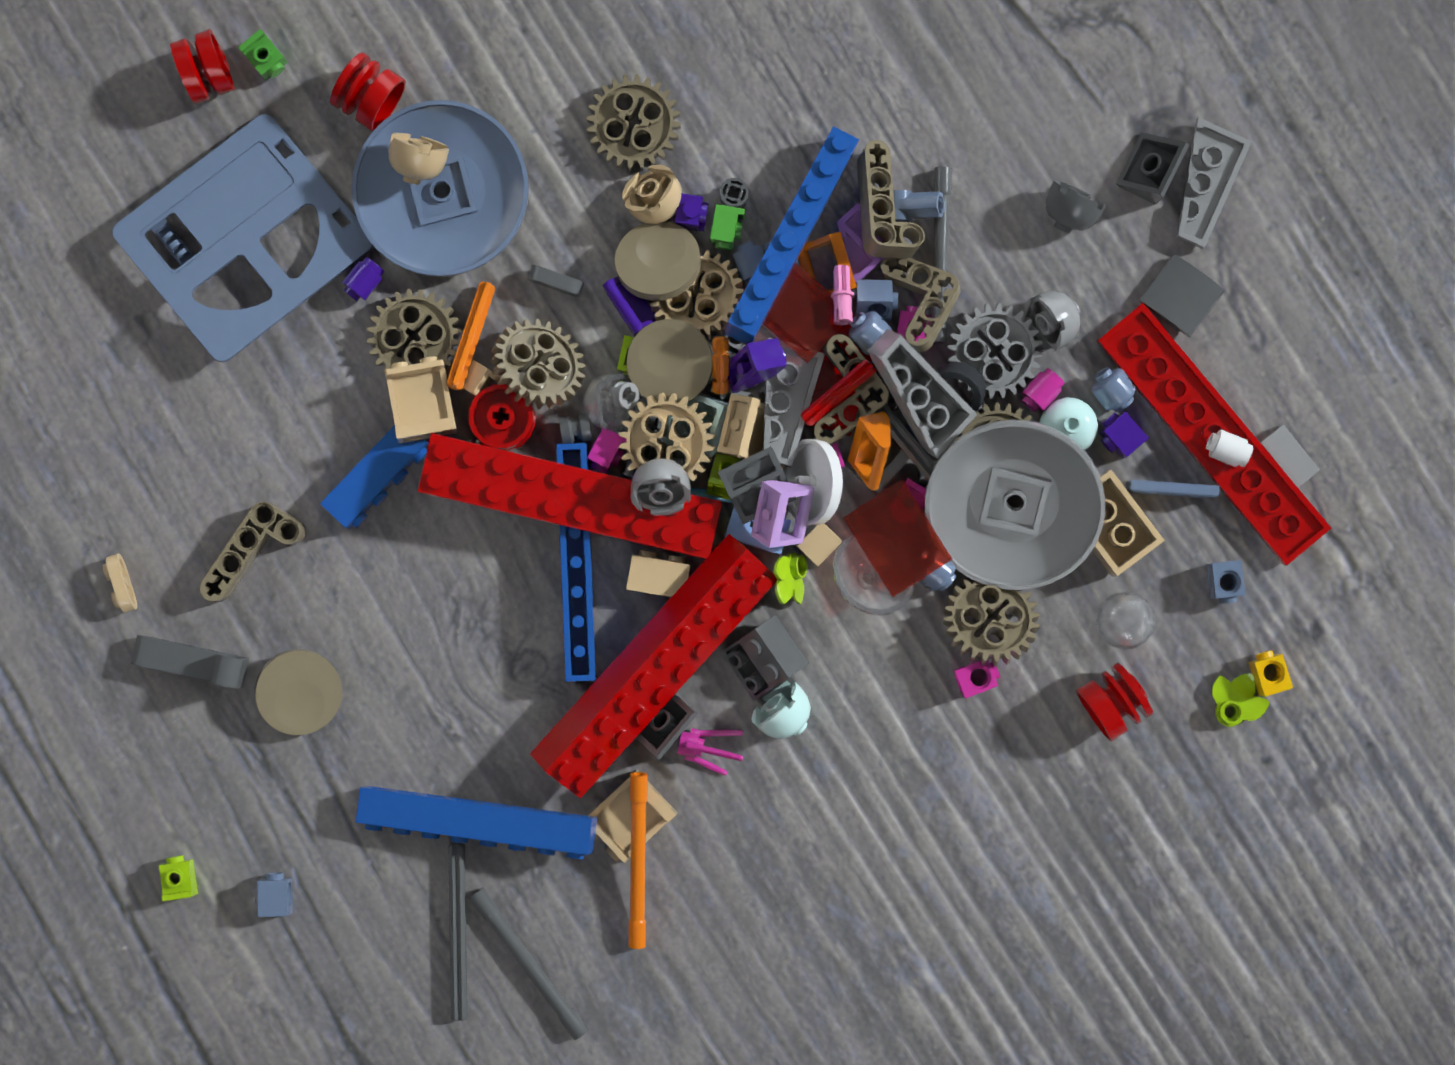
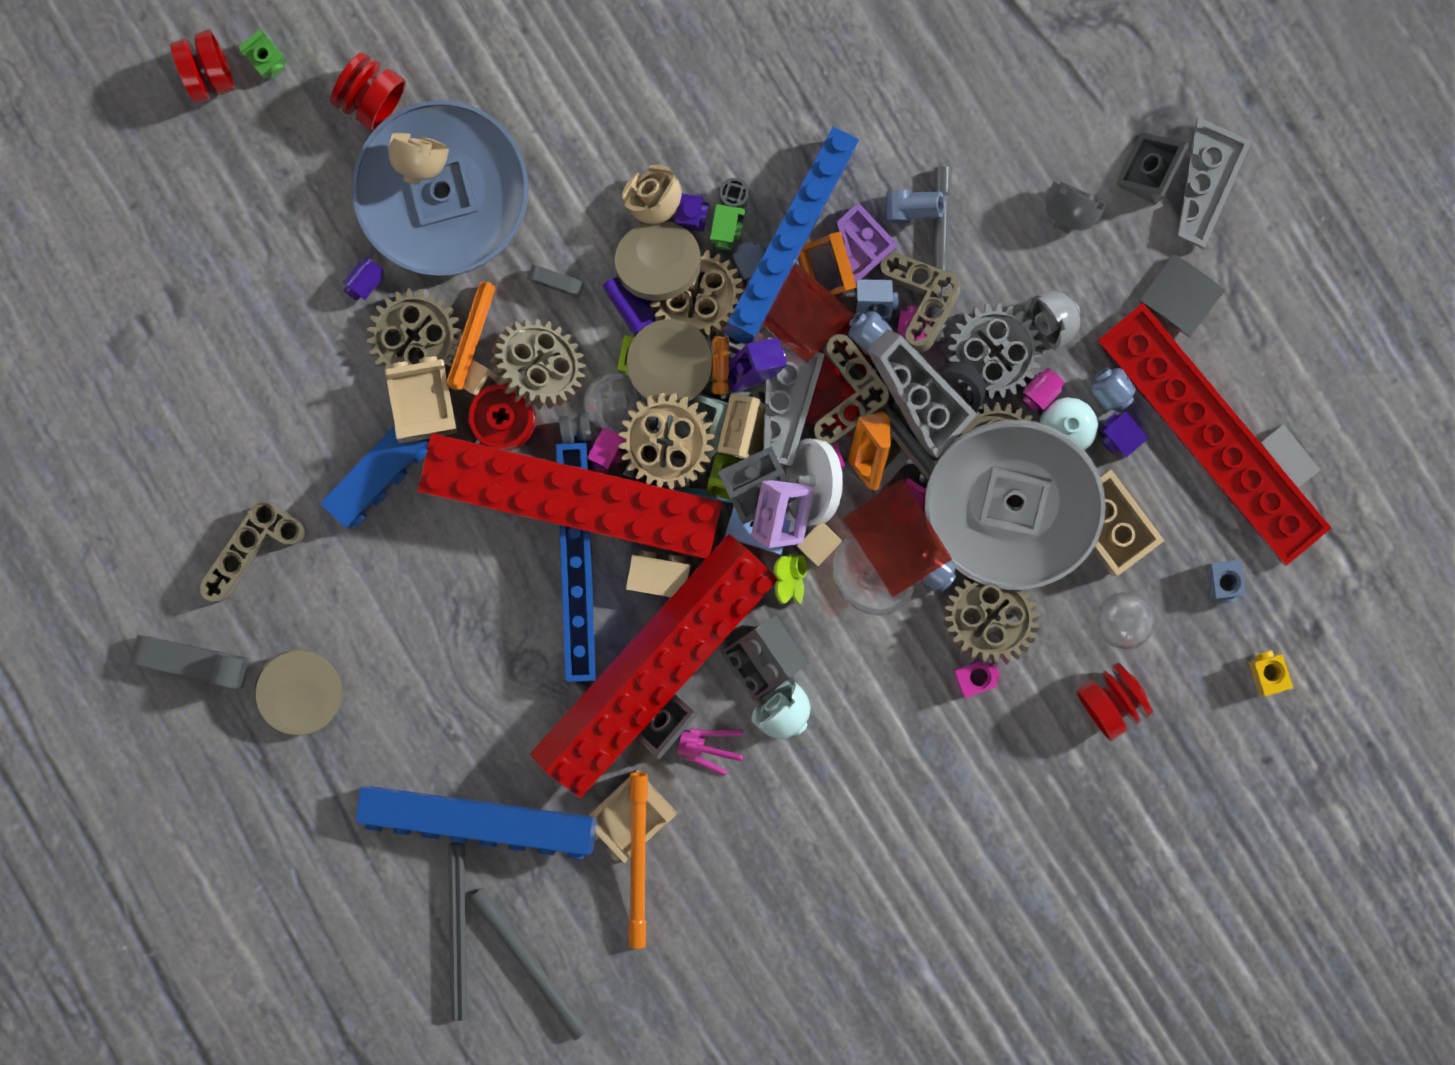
tan plate [103,553,137,613] -> none
sand blue door [112,114,373,362] -> none
lime brick [159,855,198,901] -> none
sand blue brick [257,872,293,917] -> none
dark tan gear [586,74,681,171] -> none
light grey bush [609,381,639,409] -> none
light grey cylinder [631,458,691,515] -> none
red axle [800,360,876,426] -> none
bright pink axle [831,265,854,325] -> none
dark tan beam [857,140,925,259] -> none
sand blue tile [1126,480,1219,499] -> none
white brick [1206,429,1253,467] -> none
lime plate [1212,673,1270,727] -> none

